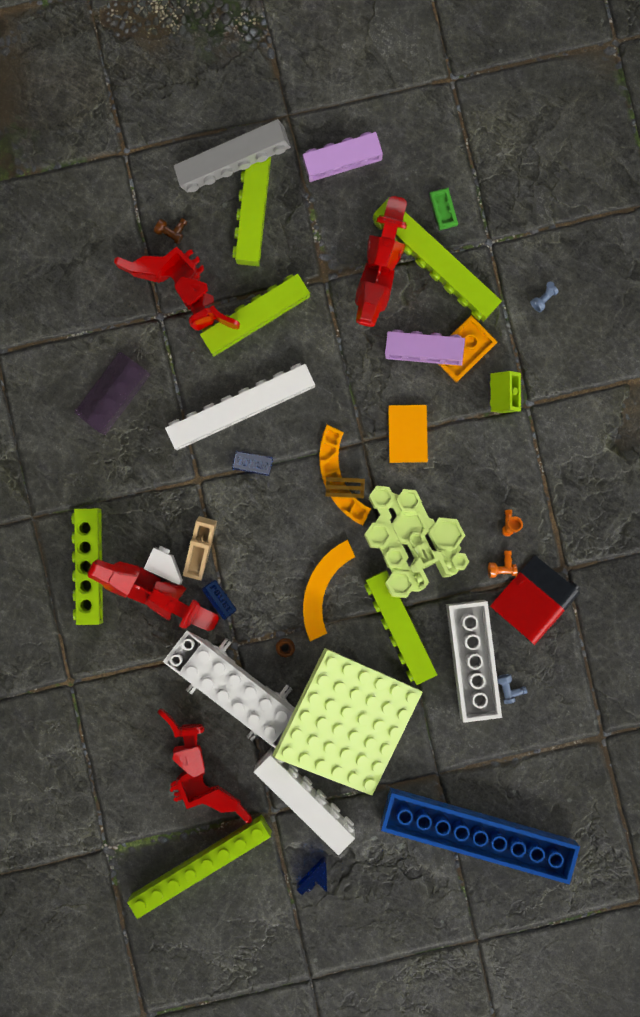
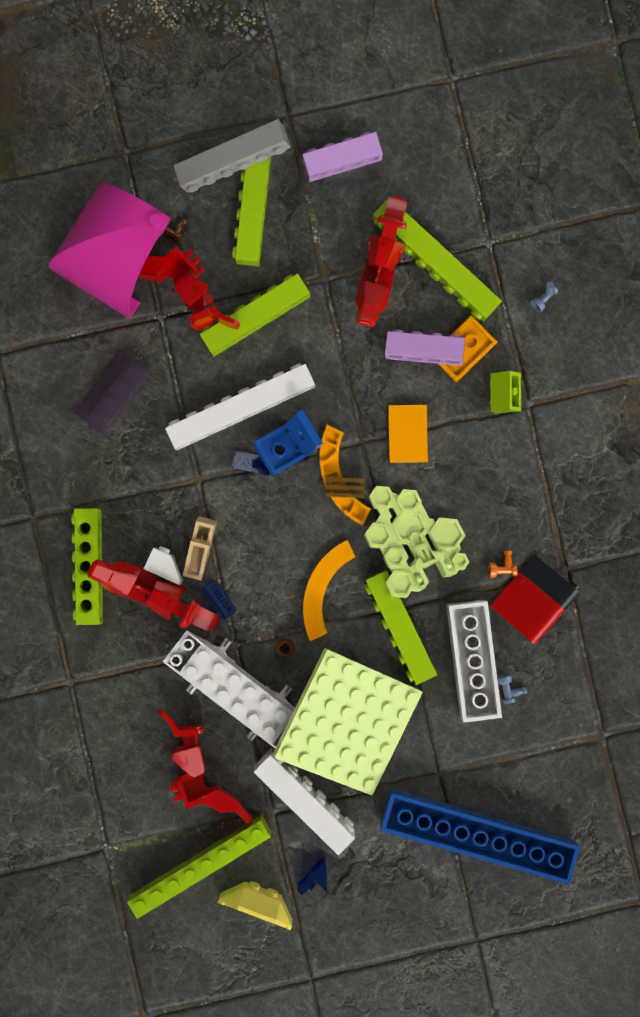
bright green plate [429,188,458,231] -> none
orange piece [502,510,523,537] -> none
none -> dark pink panel [49,183,171,319]
none -> light yellow wedge [218,881,292,930]
none -> blue bracket [253,410,323,477]

